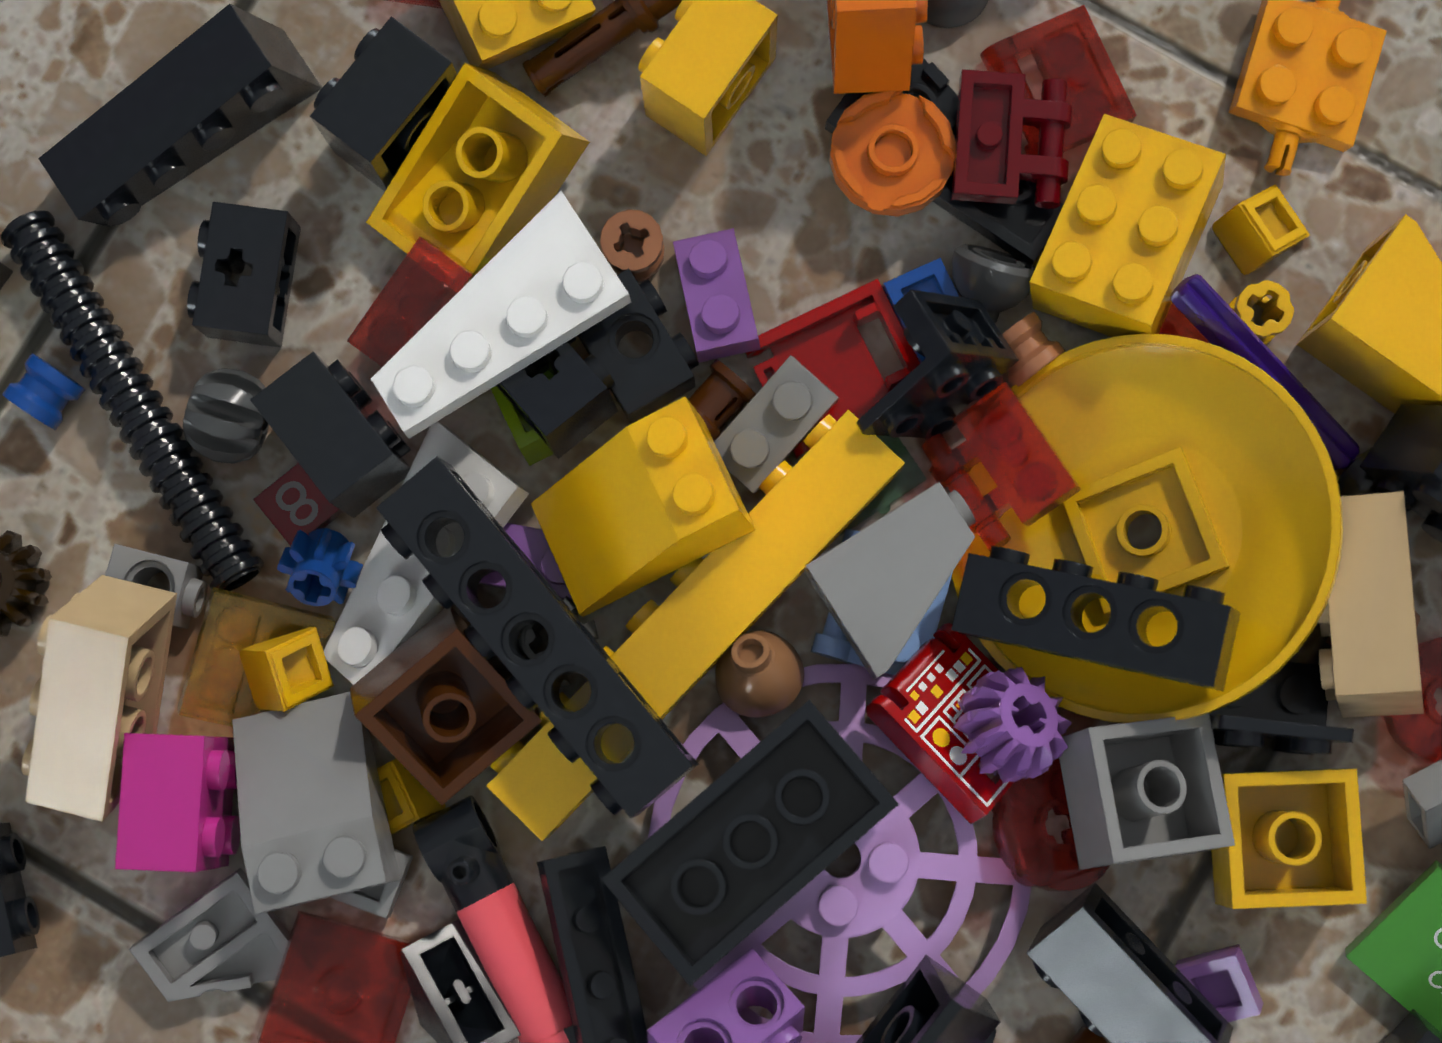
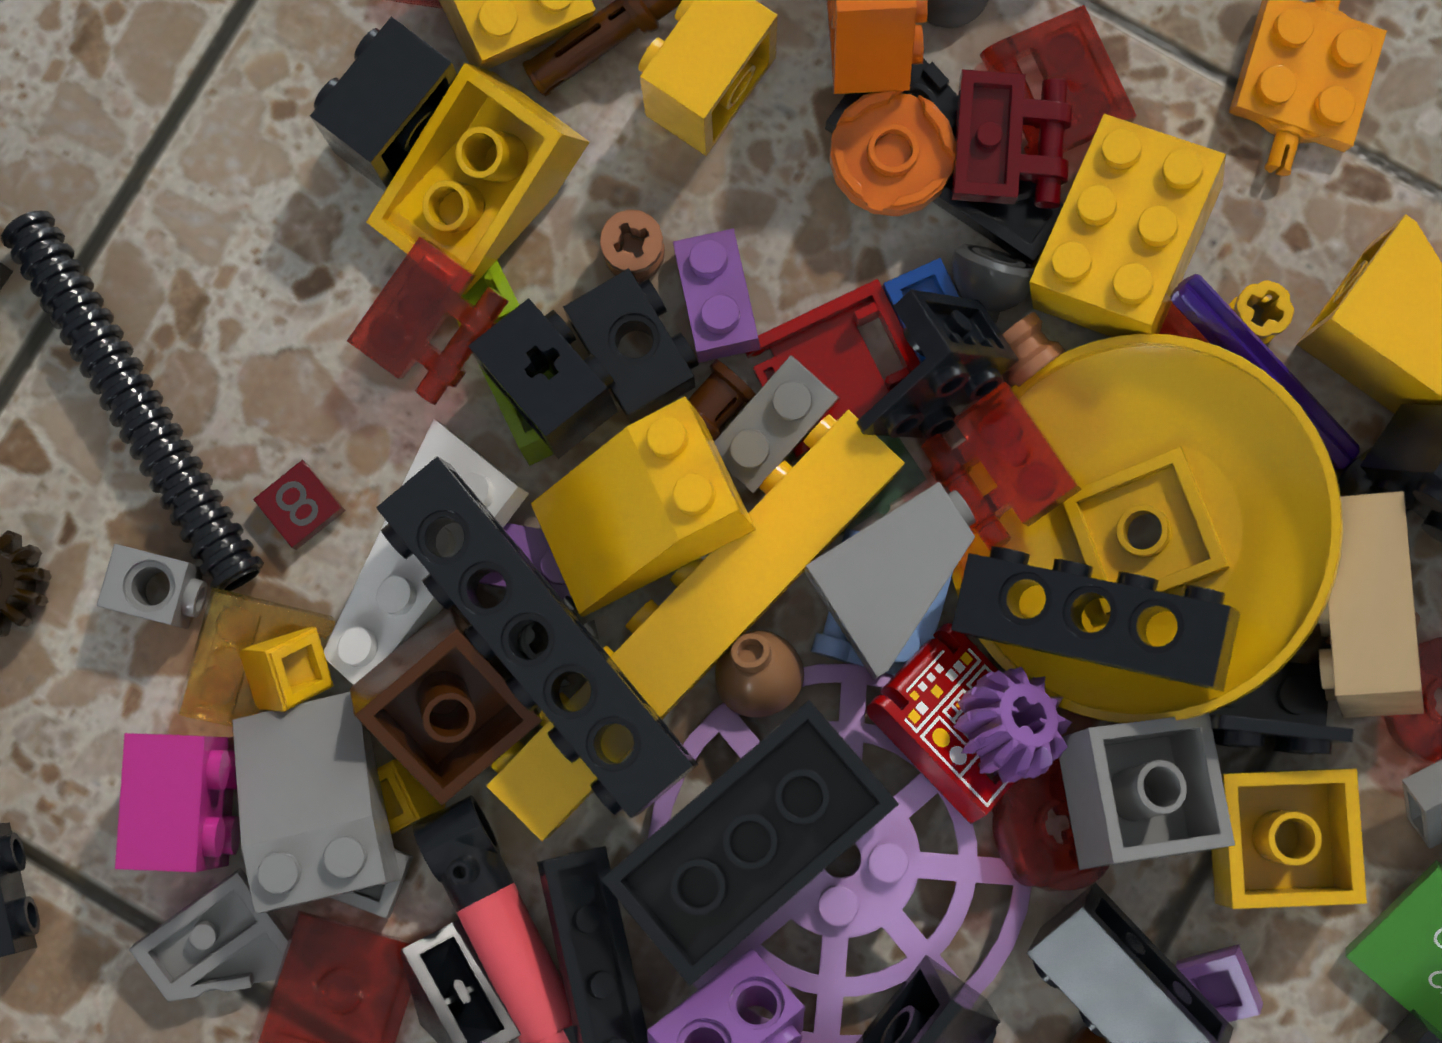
blue wheel [2,353,86,430] -> none
tan brick [21,575,177,822] -> none
black wedge [38,4,322,227] -> none
dark grey piece [183,368,269,464] -> none
black brick [187,202,301,348] -> none
black brick [250,351,411,518] -> none
blue gear [277,528,363,606] -> none
white wing [371,191,631,439] -> none
yellow slope [1212,184,1310,275] -> none

